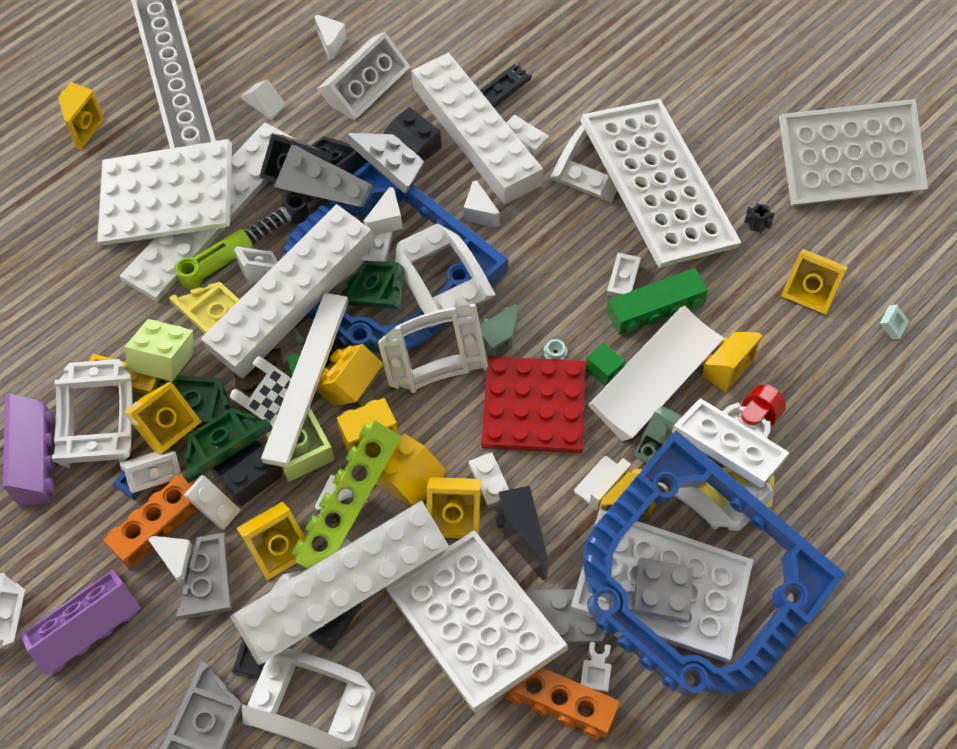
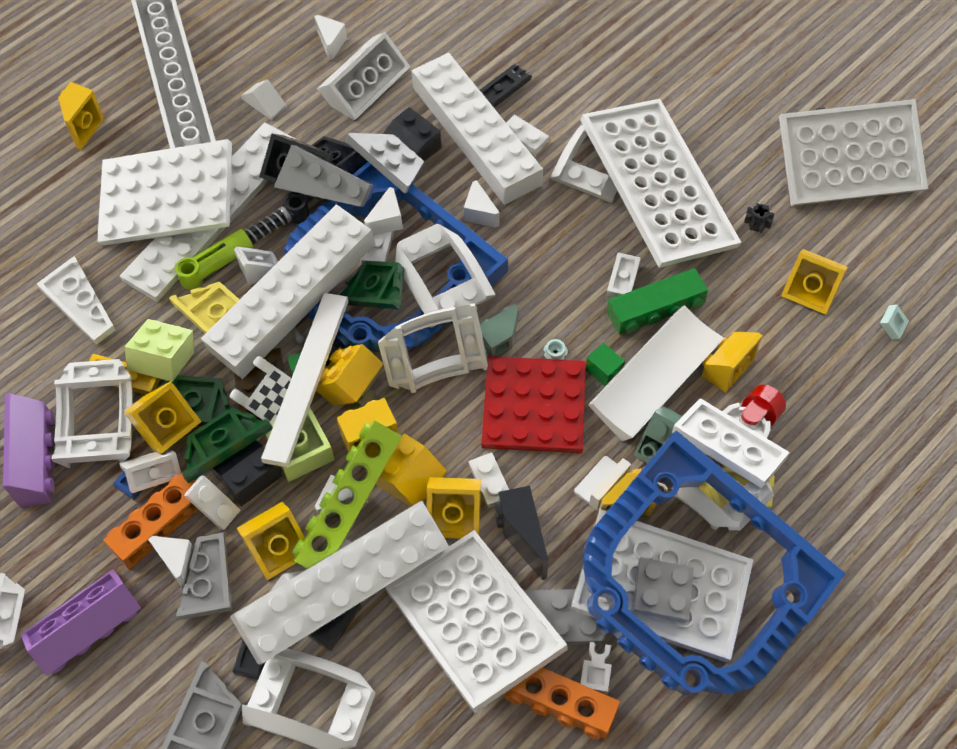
none -> white wing [37,256,115,345]

